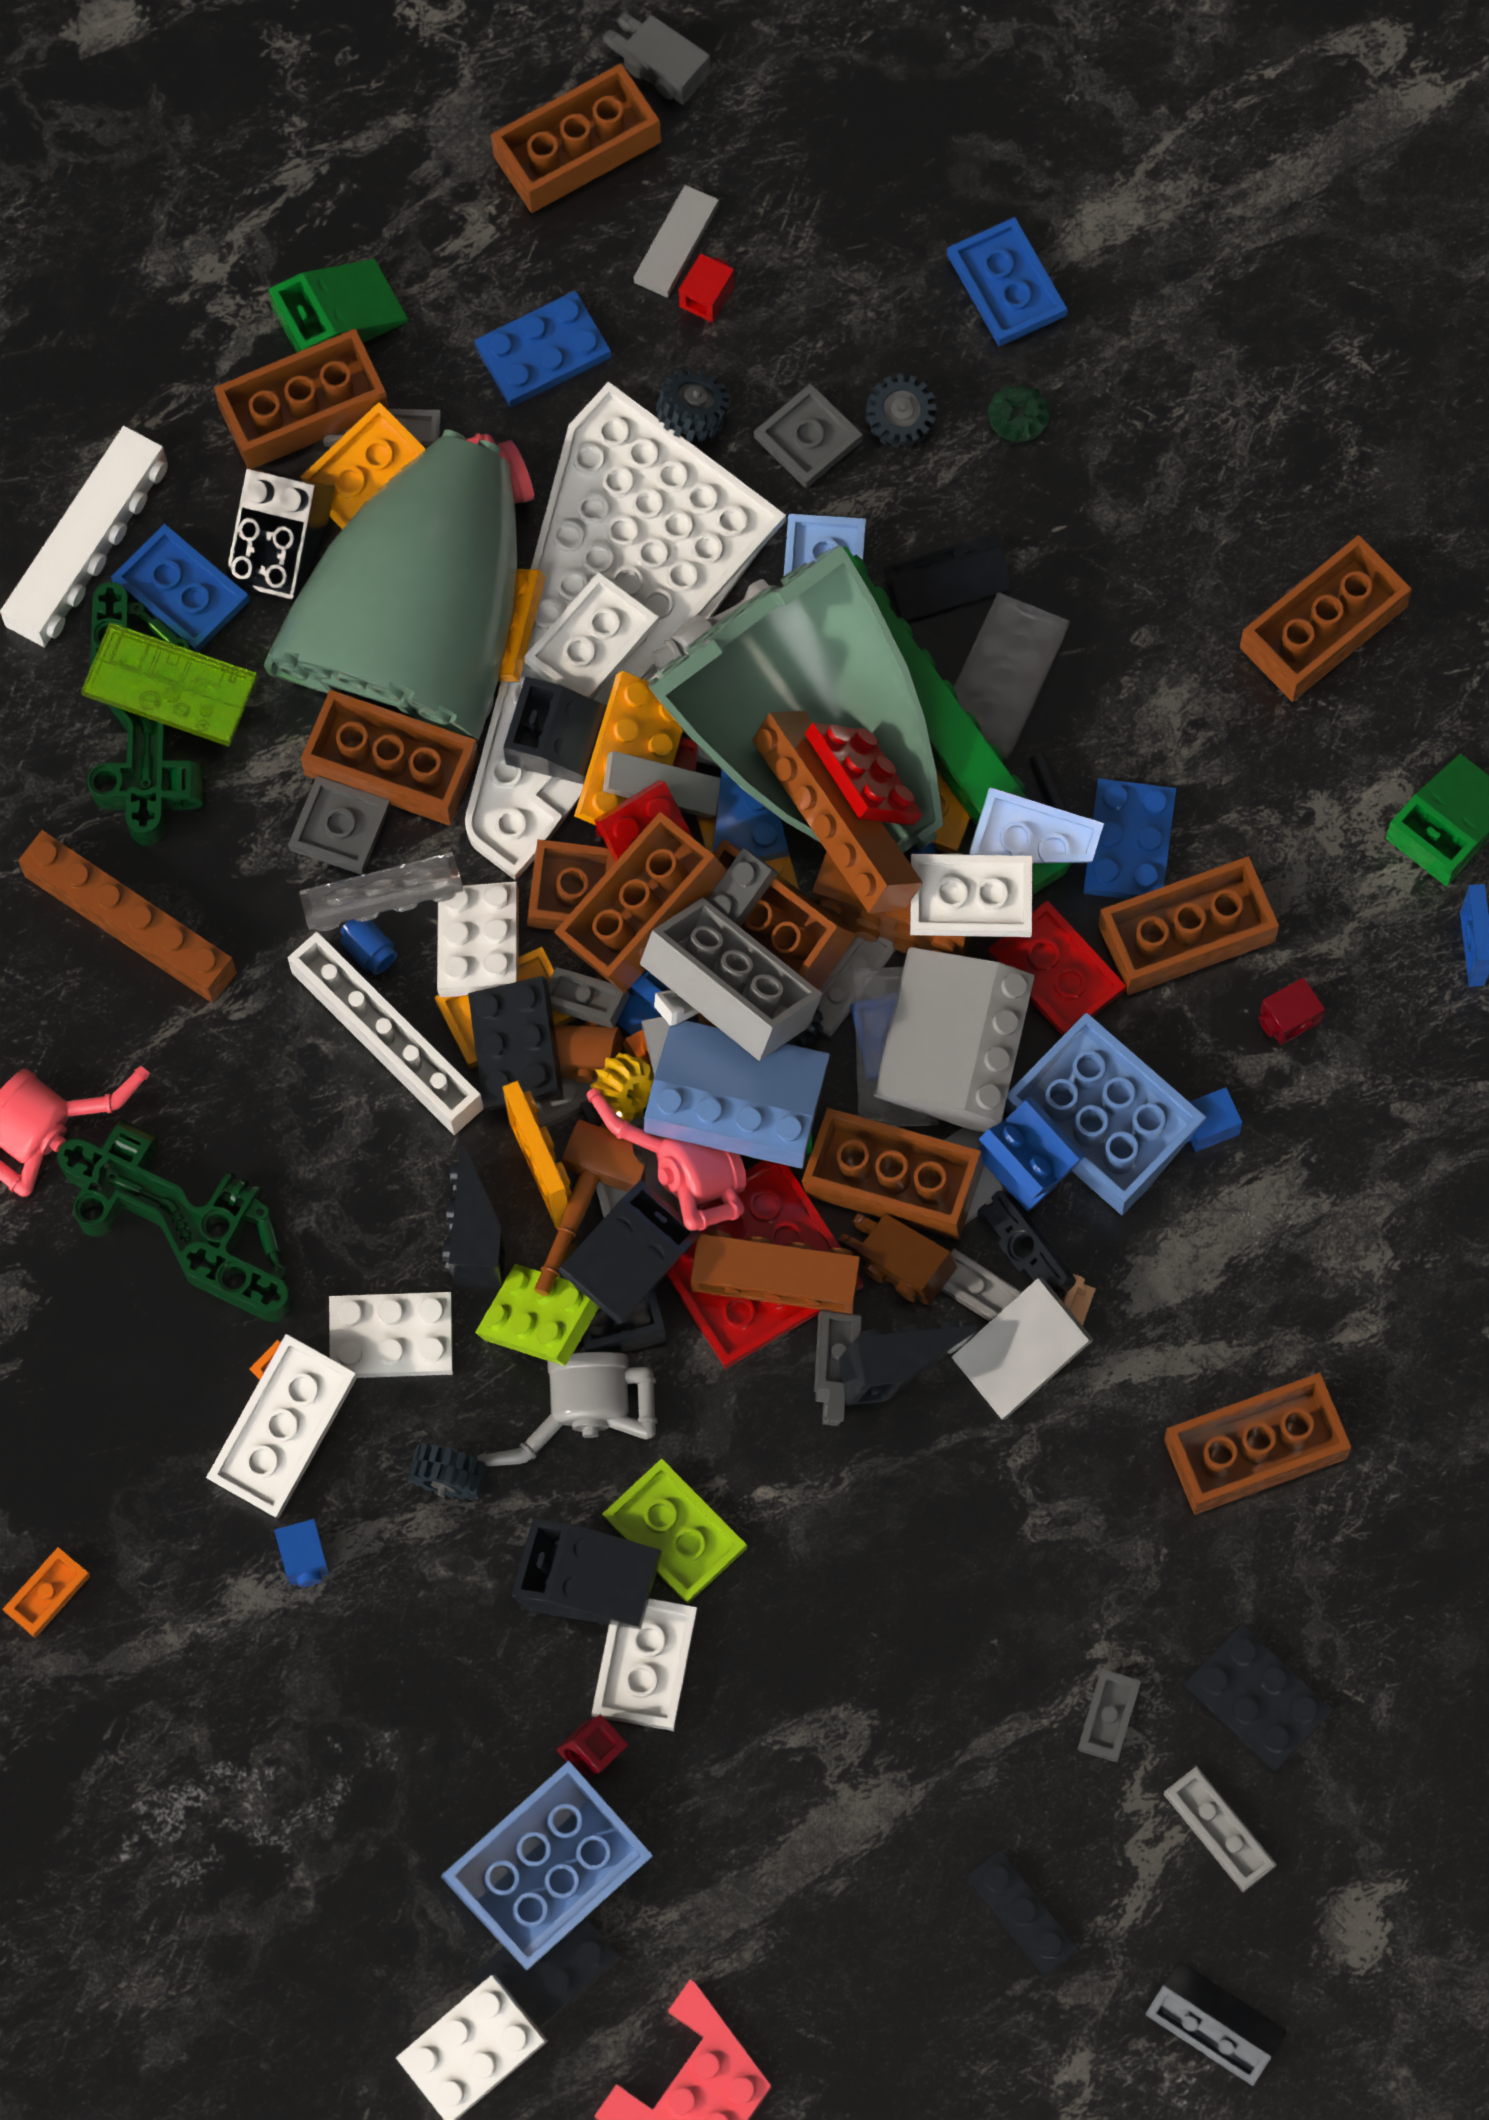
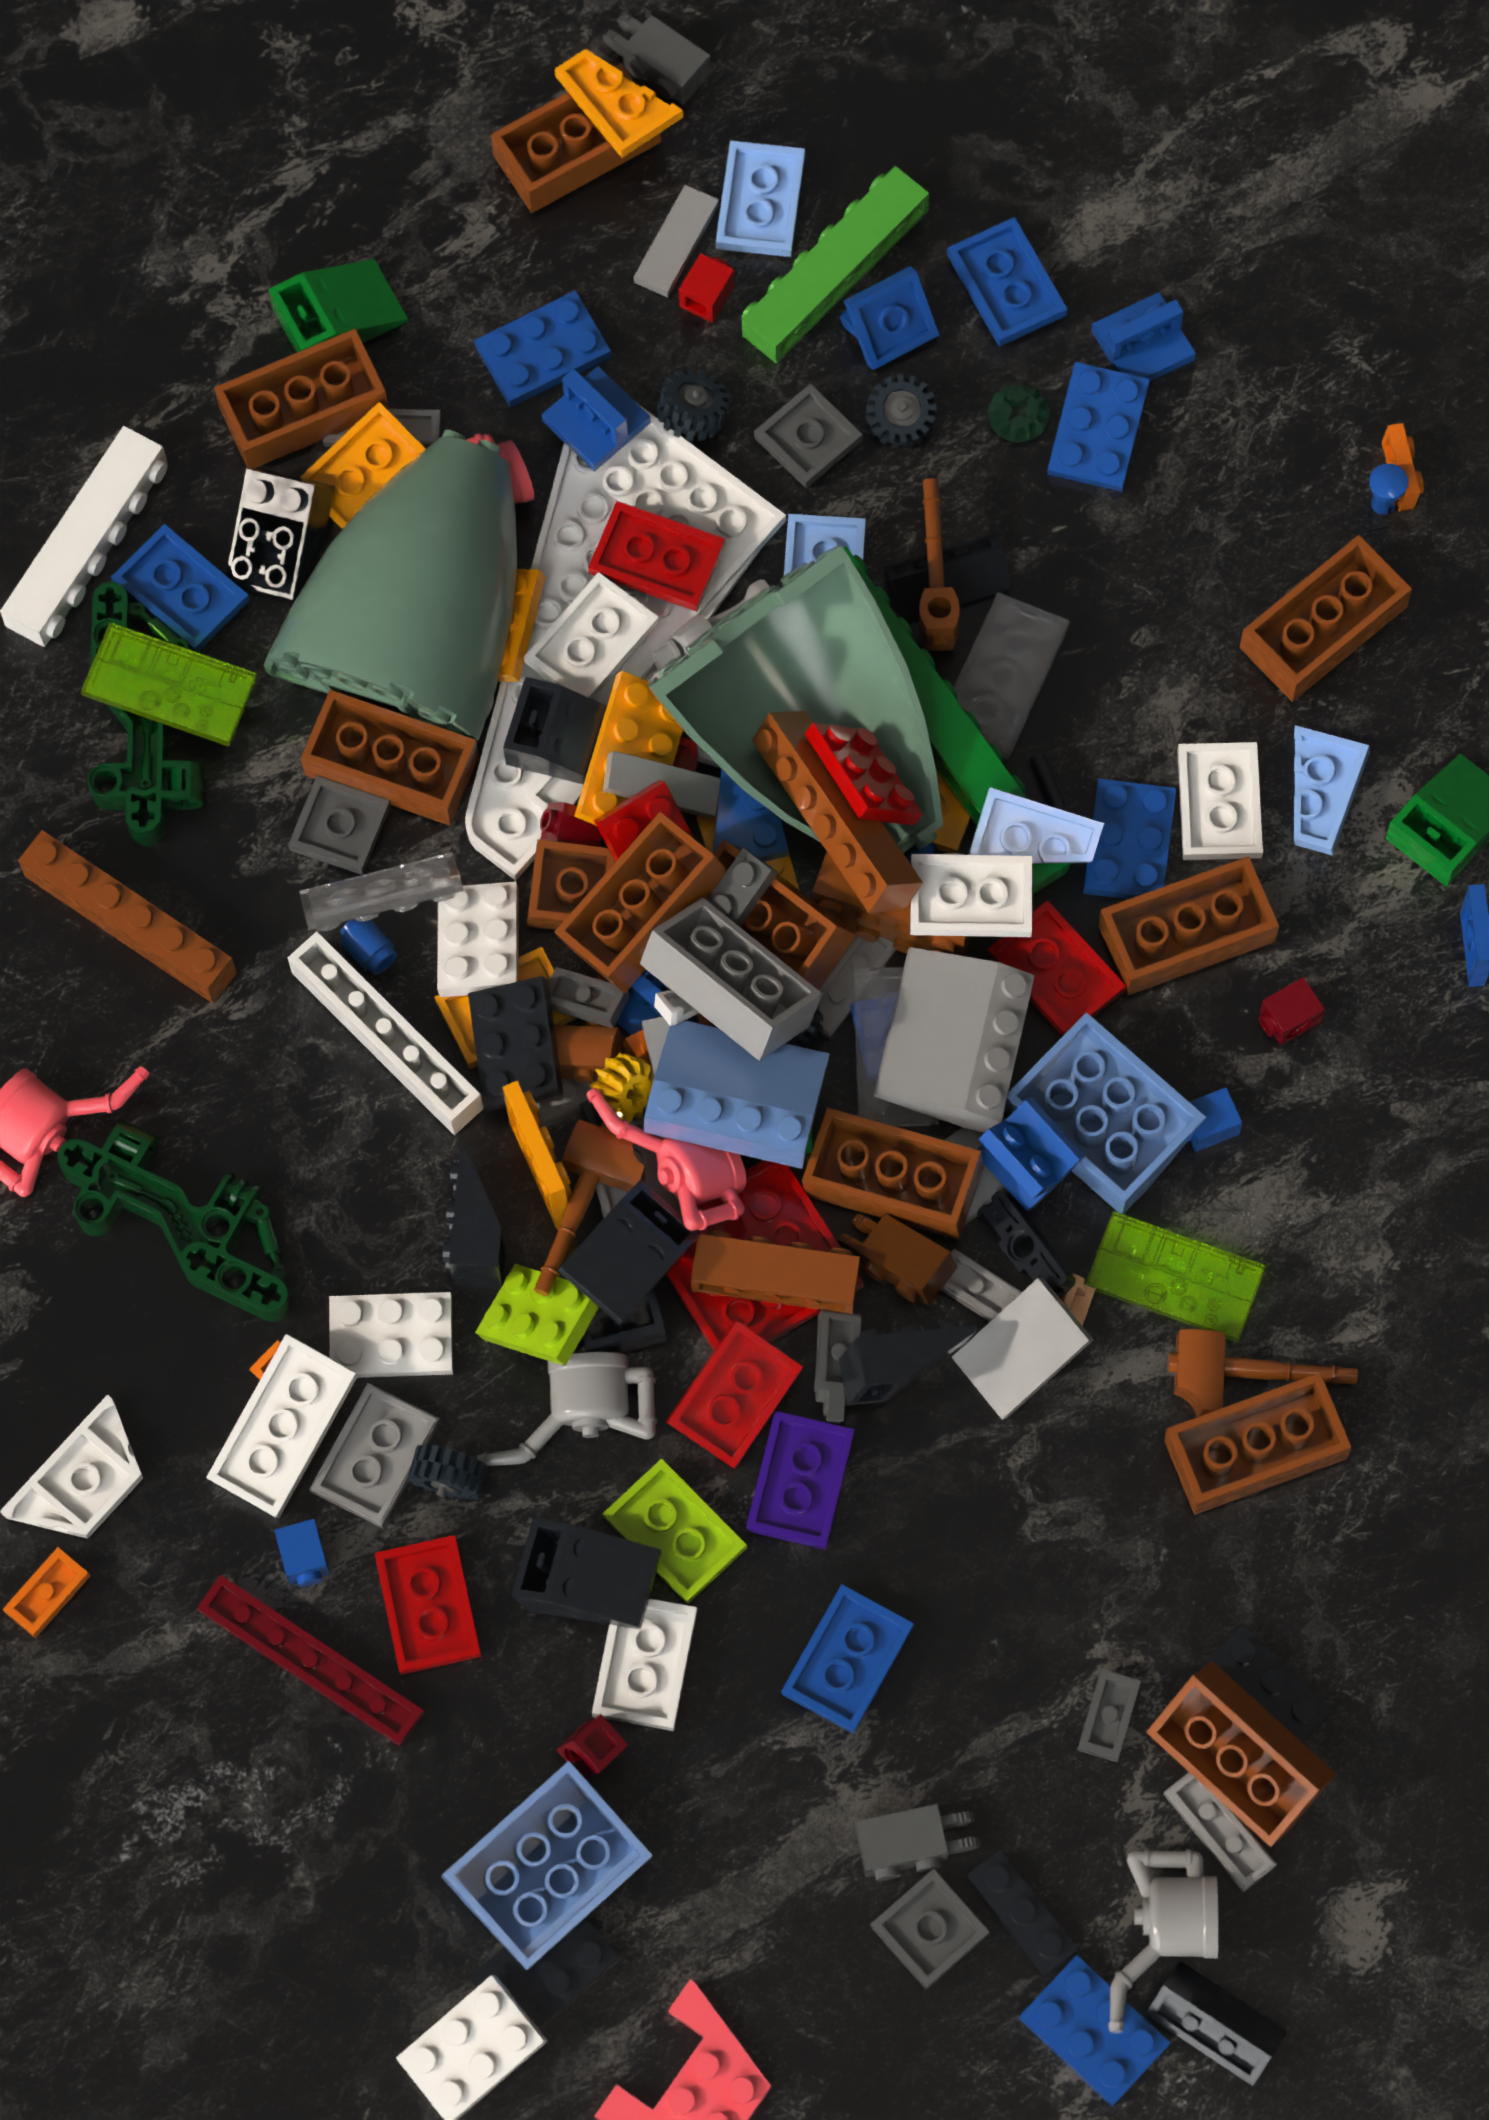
none -> white wing [0,1395,143,1539]
none -> dark red plate [197,1575,424,1747]
none -> light grey tile [310,1383,440,1528]
none -> red plate [375,1535,481,1675]
none -> dark red brick [540,802,602,847]
none -> blue bracket [542,366,651,472]
none -> light orange wing [555,49,683,158]
none -> red plate [588,501,726,612]
none -> red plate [666,1320,803,1469]
none -> light blue plate [716,141,805,257]
none -> bright green brick [742,166,929,363]
none -> dark purple plate [746,1411,855,1550]
none -> blue plate [781,1584,914,1734]
none -> blue bracket [838,266,939,370]
none -> dark grey hinge [855,1804,980,1881]
none -> dark grey plate [870,1869,990,1990]
none -> dark orange piece [918,478,960,651]
none -> blue plate [1019,1955,1170,2107]
none -> blue plate [1047,362,1150,492]
none -> clear neon green tile [1086,1211,1266,1342]
none -> blue bracket [1091,292,1196,381]
none -> light grey piece [1108,1849,1218,2033]
none -> dark orange brick [1146,1661,1337,1847]
none -> dark orange piece [1167,1329,1358,1417]
none -> white plate [1178,742,1263,860]
none -> light blue wing [1294,725,1370,855]
none -> blue pin [1369,463,1408,515]
none -> orange plate [1382,423,1424,511]

